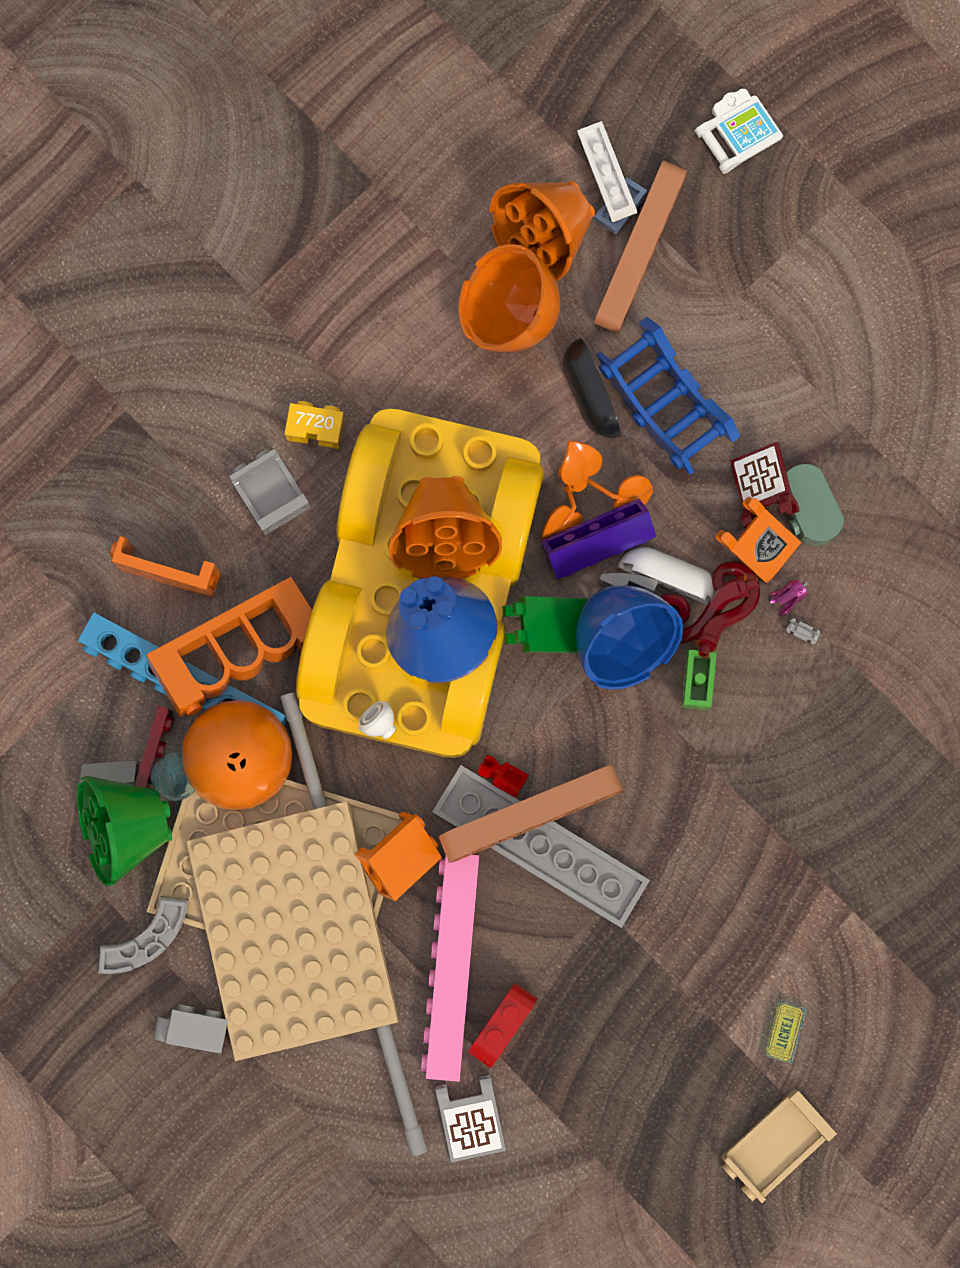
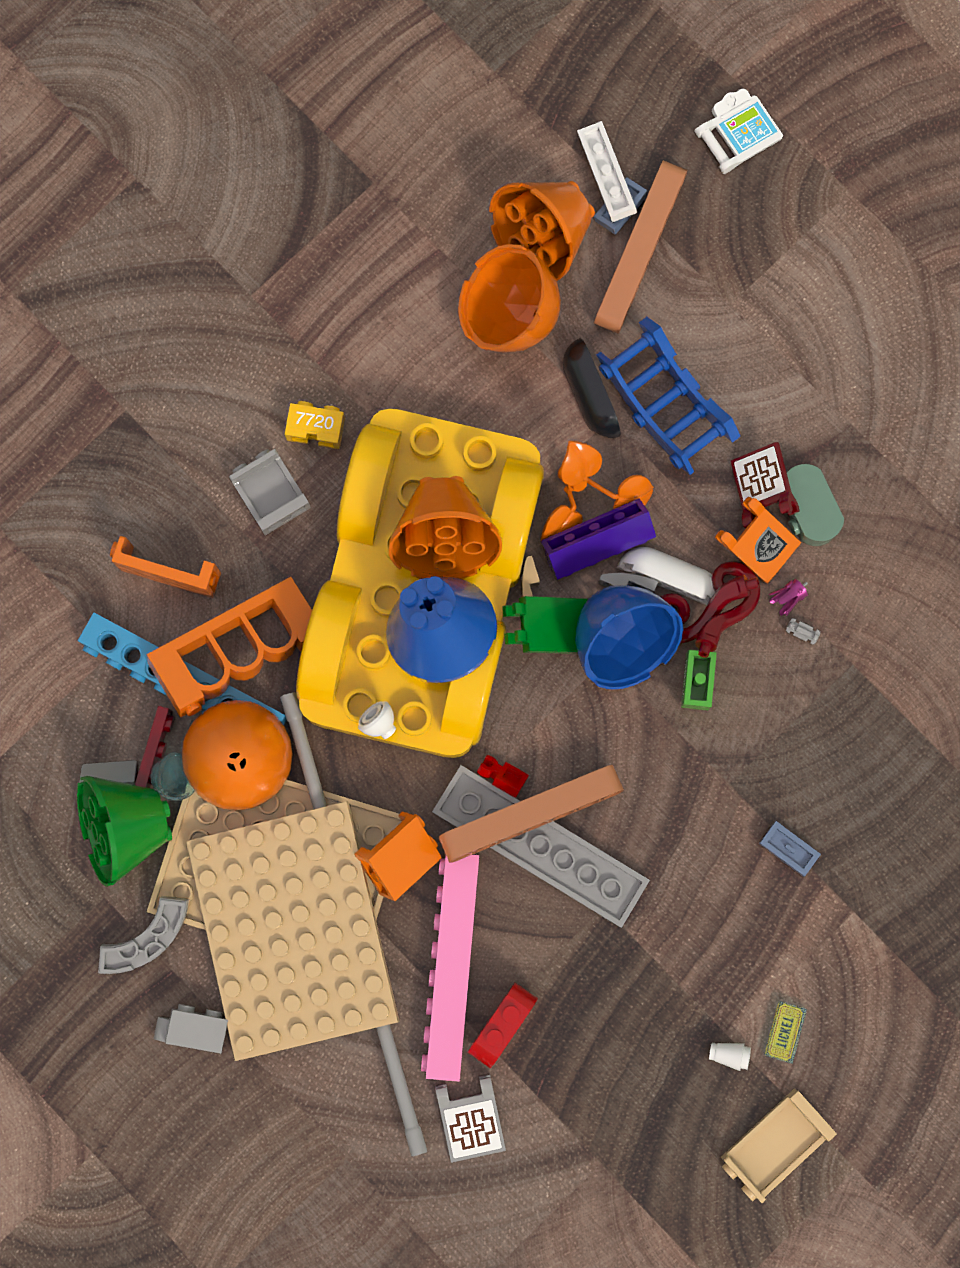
none -> tan slope [522,556,540,597]
none -> white cone [709,1043,751,1071]
none -> sand blue plate [759,821,821,877]

